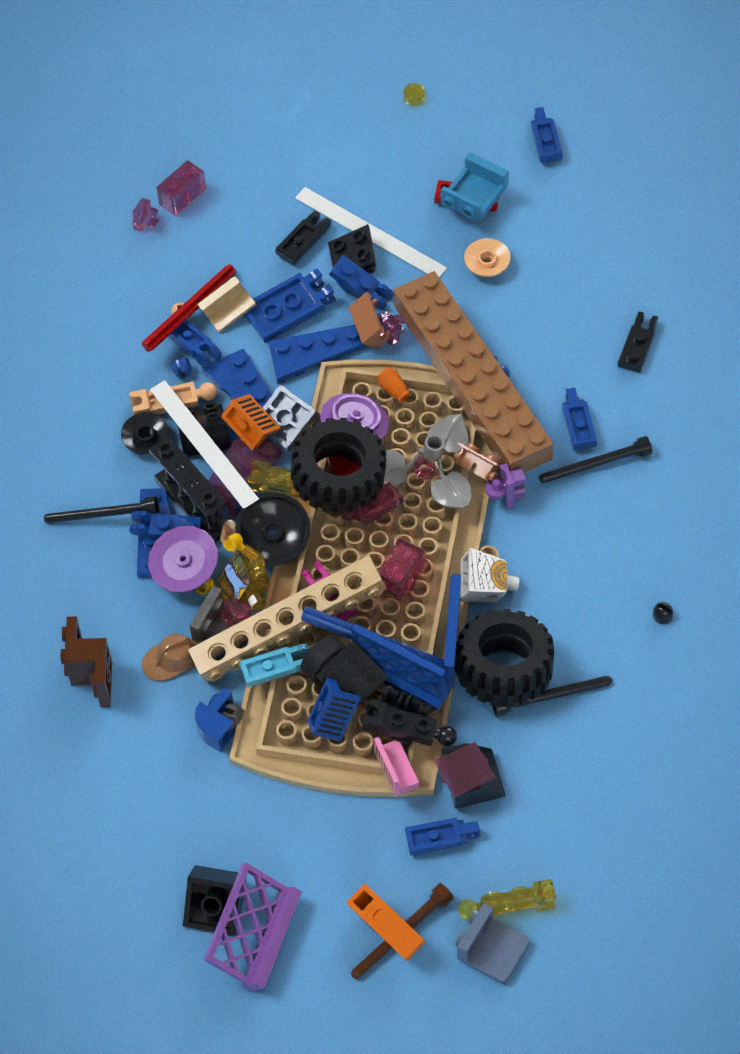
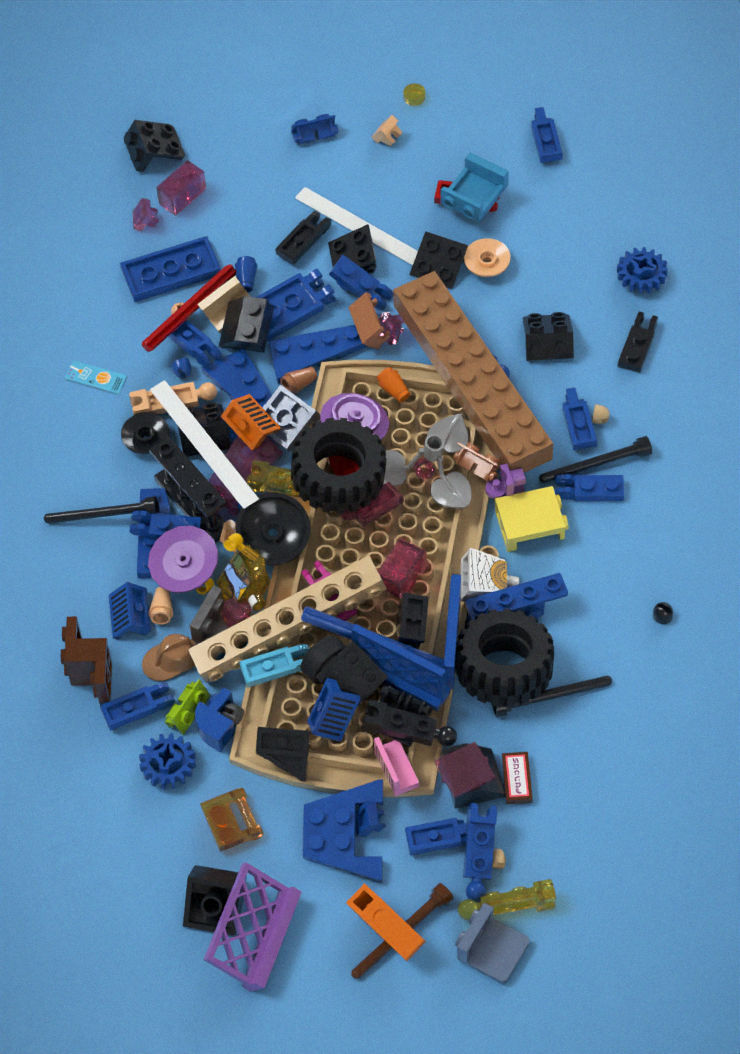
none -> medium azure sticker [64,360,127,394]
none -> blue hinge [100,682,175,731]
none -> blue panel [109,582,151,639]
none -> blue tile [120,236,221,302]
none -> black bracket [123,120,185,172]
none -> blue gear [139,733,196,789]
none -> light nougat cone [148,587,173,625]
none -> lime hinge [164,679,210,735]
none -> clear orange plate [200,788,264,852]
none -> black slope [219,296,274,353]
none -> blue cone [235,256,258,292]
none -> black wing [255,727,311,782]
none -> nougat cone [280,367,317,395]
none -> blue hinge [291,114,338,144]
none -> blue wing [303,779,384,882]
none -> blue tile [356,801,386,837]
none -> light nougat tile [371,115,402,146]
none -> black hinge [395,592,429,649]
none -> black hinge [409,231,468,289]
none -> blue plate [463,803,497,902]
none -> blue bracket [465,573,568,621]
none -> tan hand [492,849,506,869]
none -> light yellow panel [495,486,569,552]
none -> tile [502,751,533,804]
none -> black bracket [523,312,574,361]
none -> blue hinge [555,474,624,501]
none -> tan hinge [592,404,610,424]
none -> blue gear [617,247,668,294]

